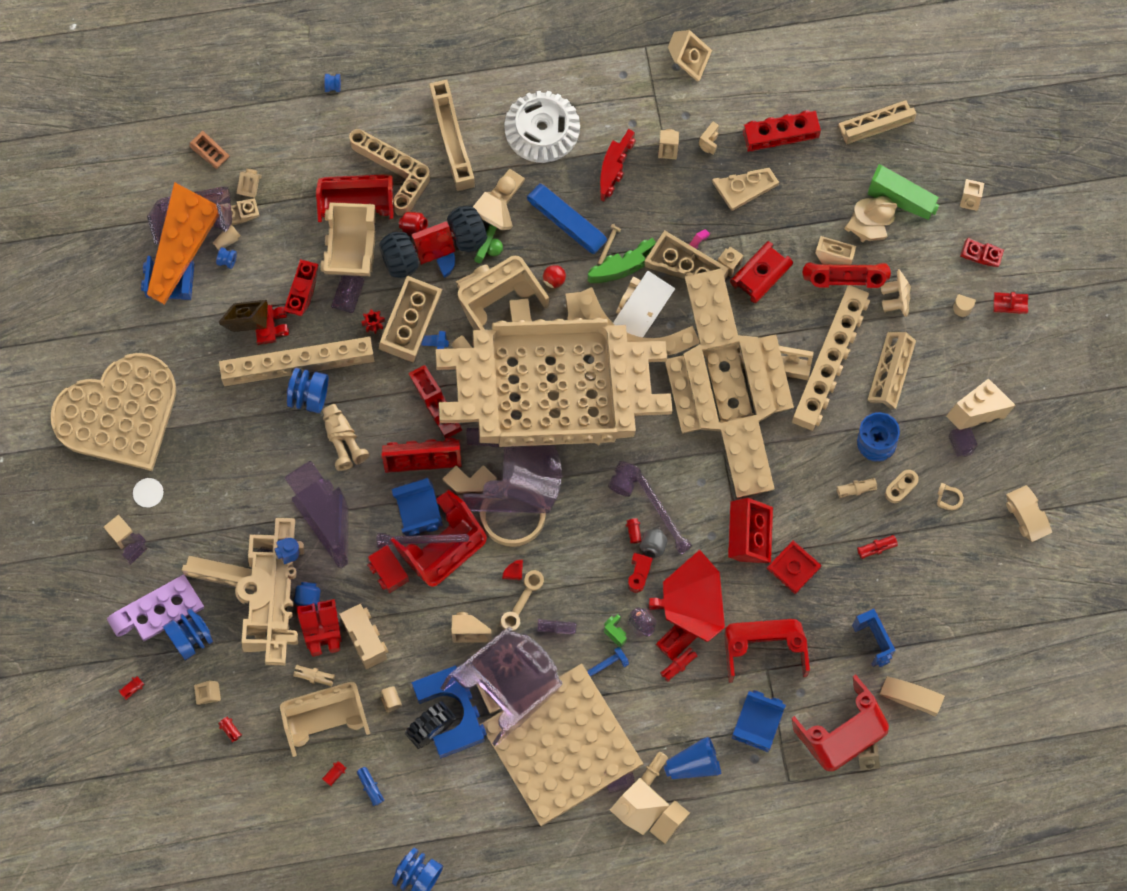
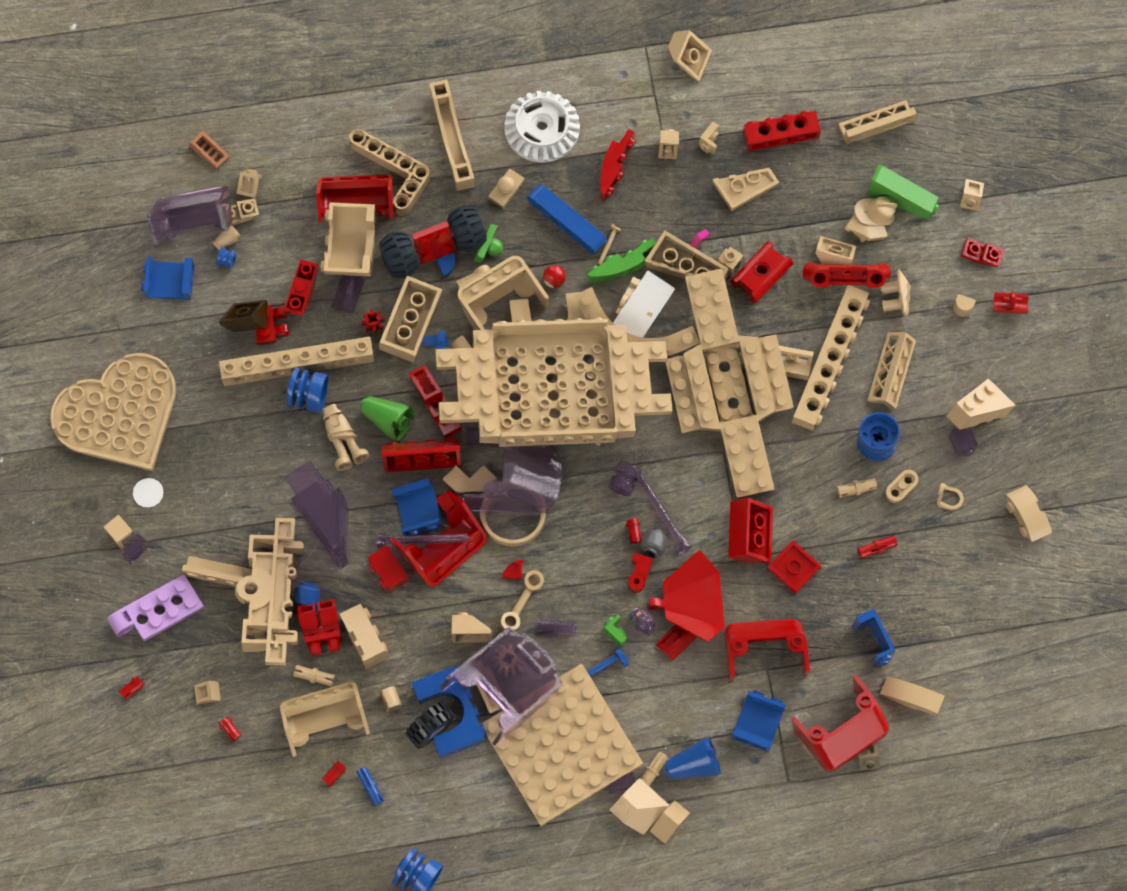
orange wing [147,182,223,305] -> none
blue wheel [162,608,213,661] -> none
blue plate [274,538,300,565] -> none
blue wheel [325,74,341,92] -> none
red head [399,212,428,236] -> none
tan slope [473,190,513,230] -> none
red pin [660,647,698,682] -> none
none -> bright green cone [360,396,415,441]

